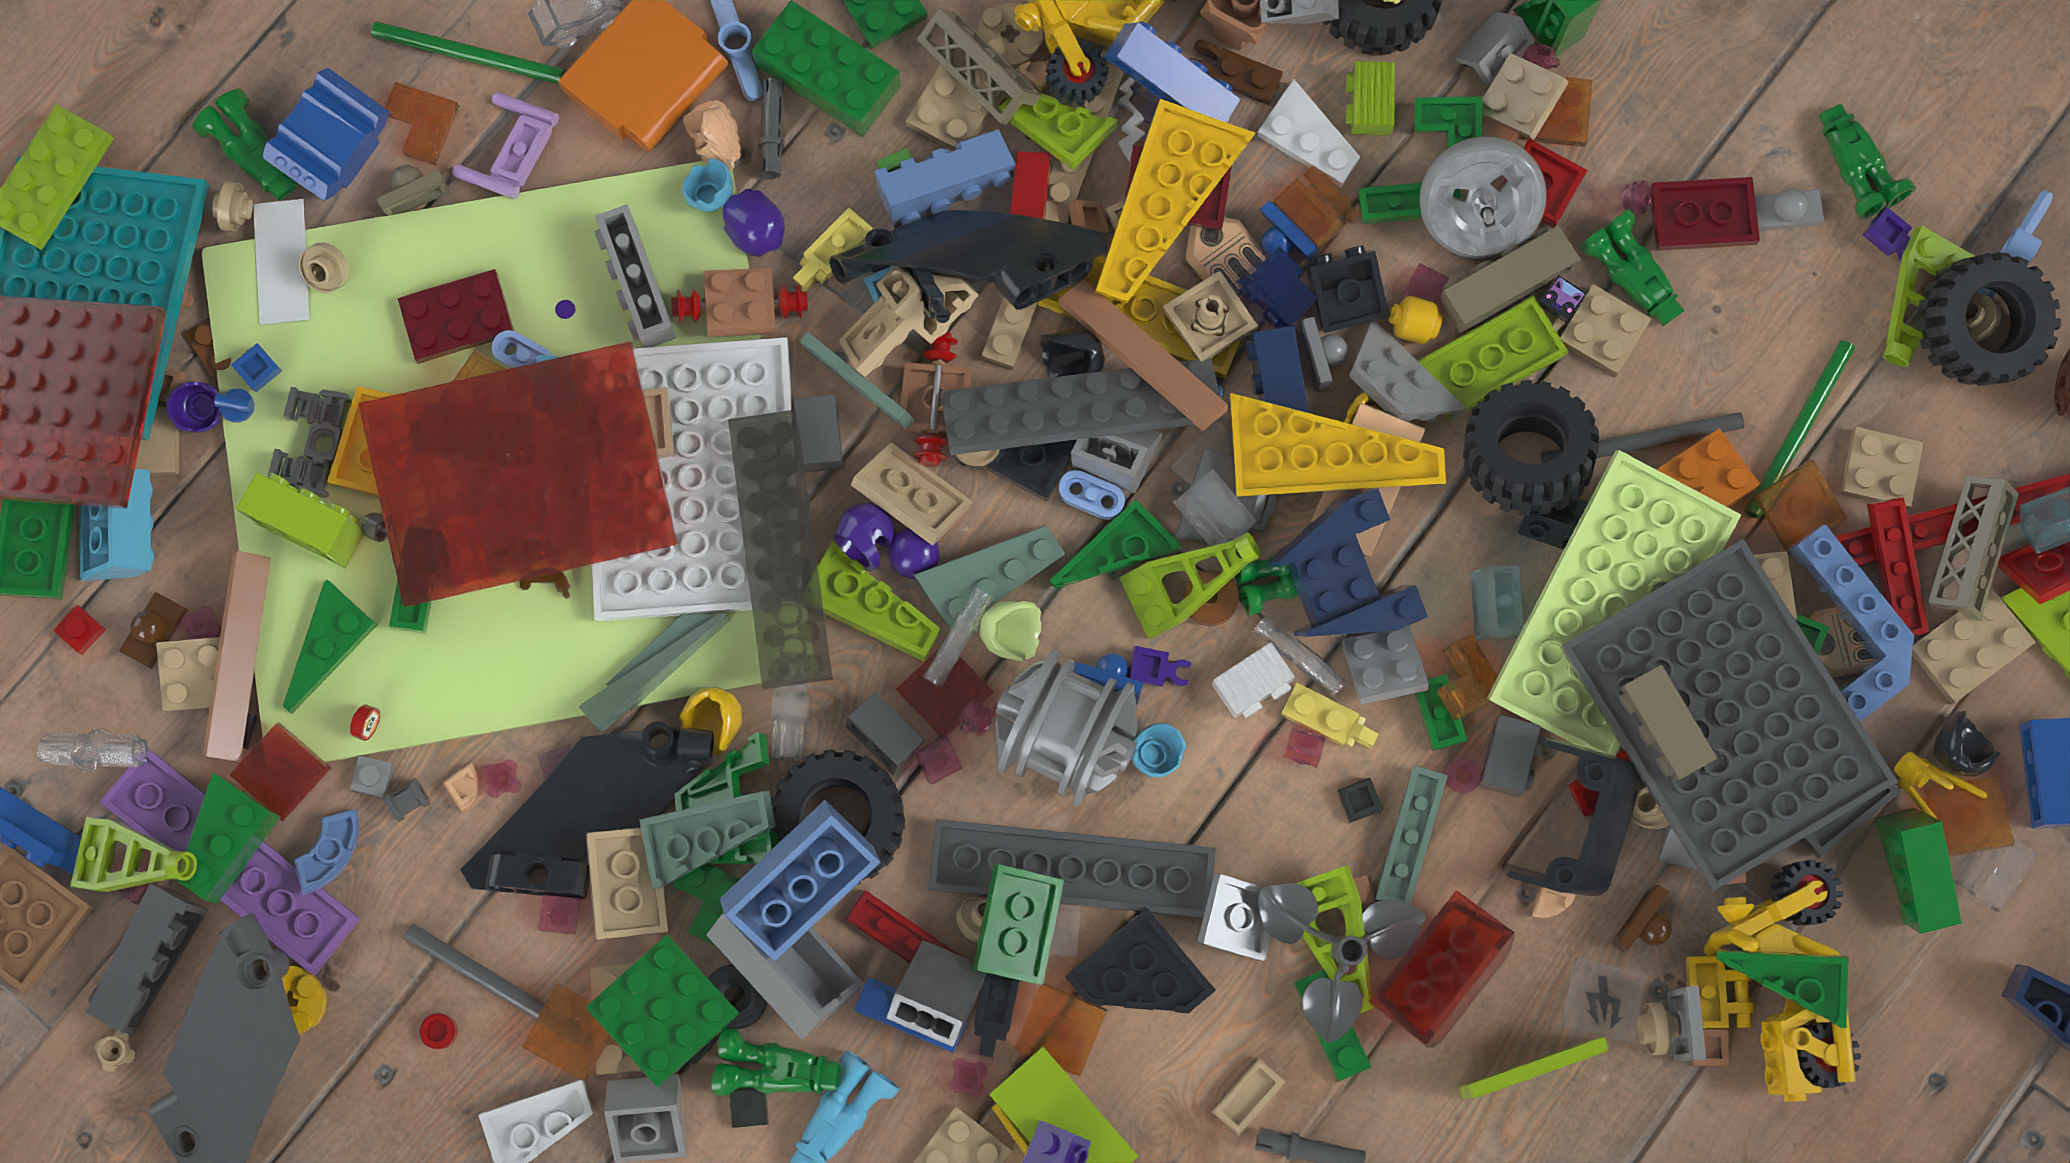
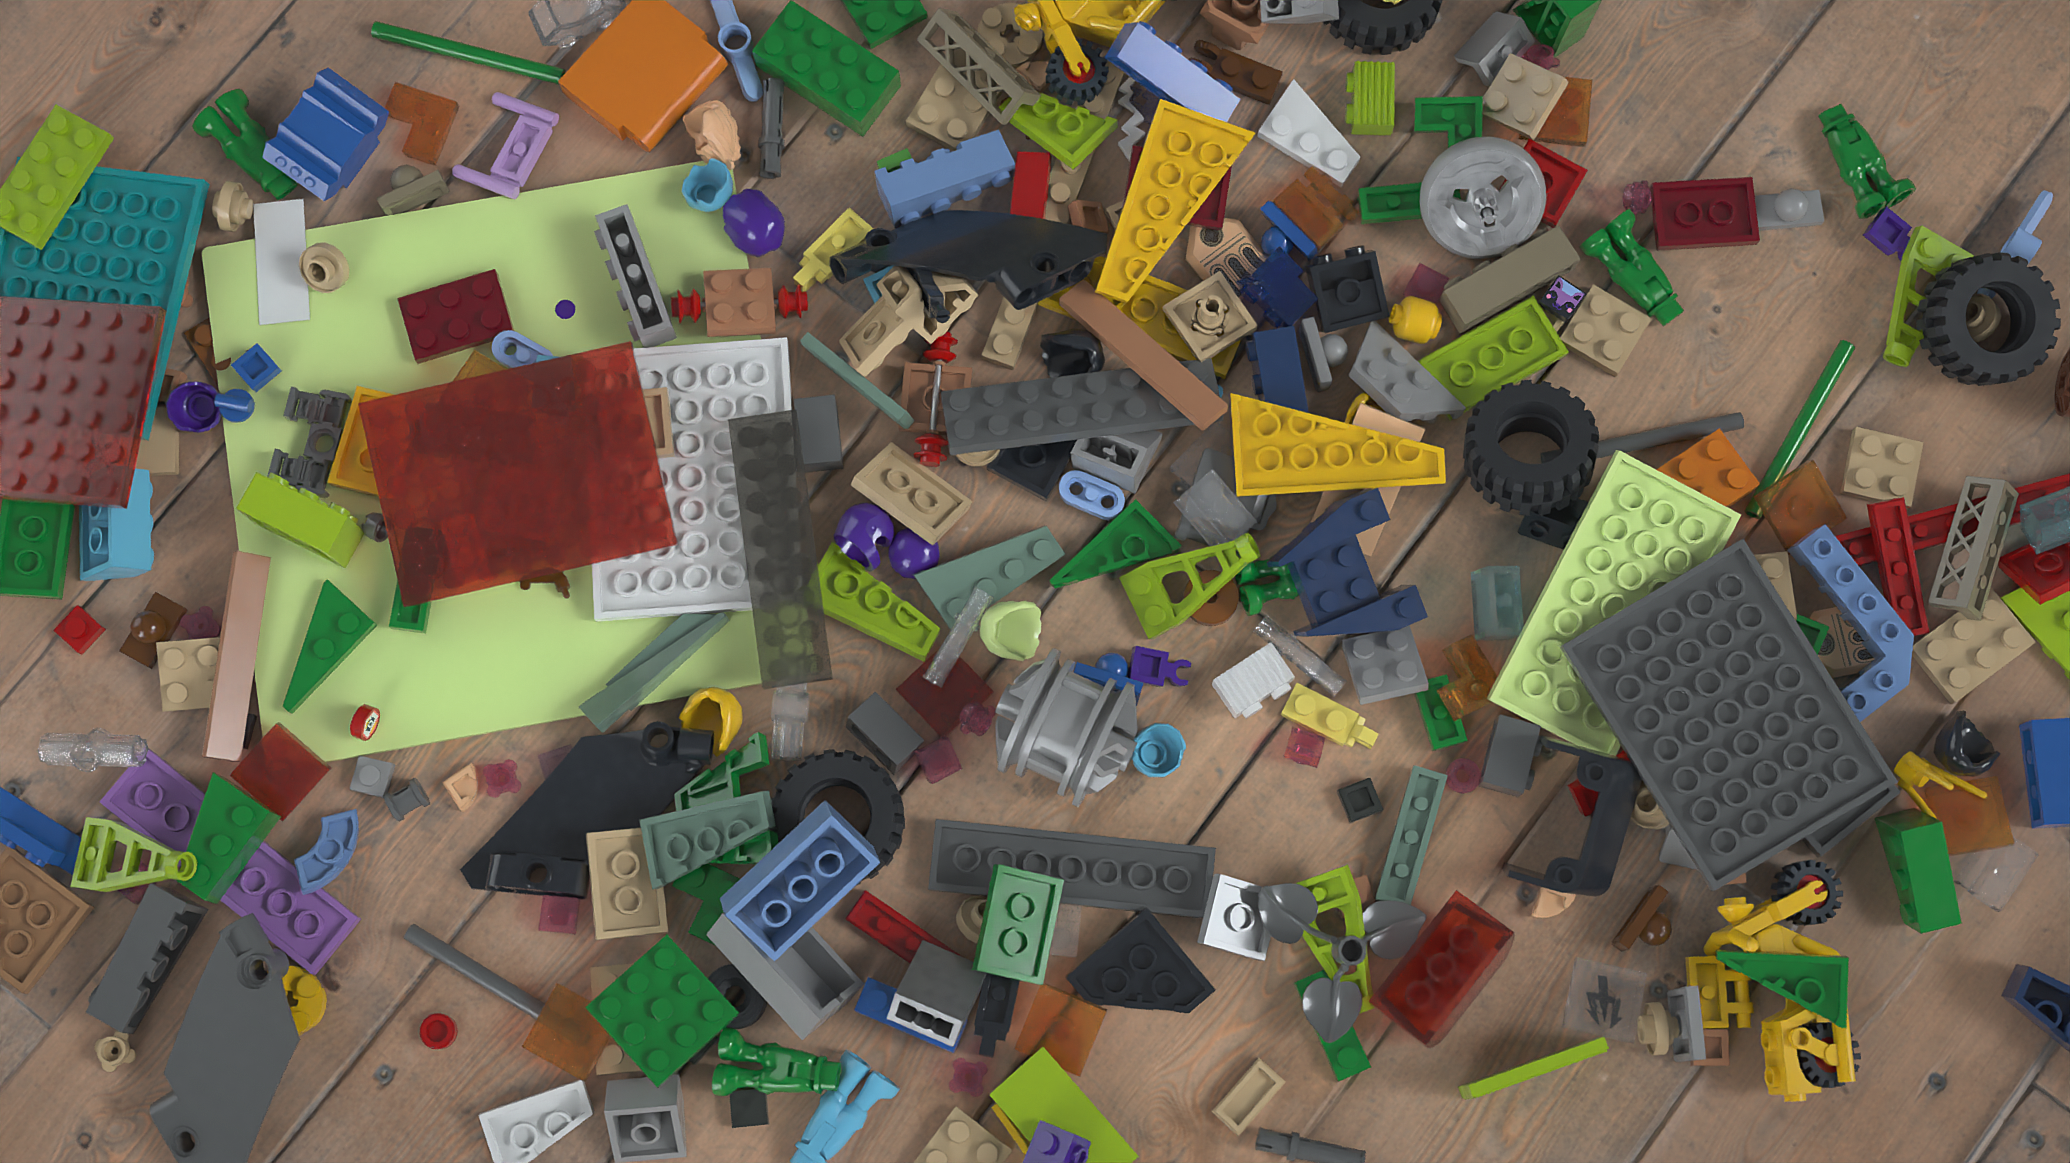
dark tan brick [1619,664,1717,781] -> none

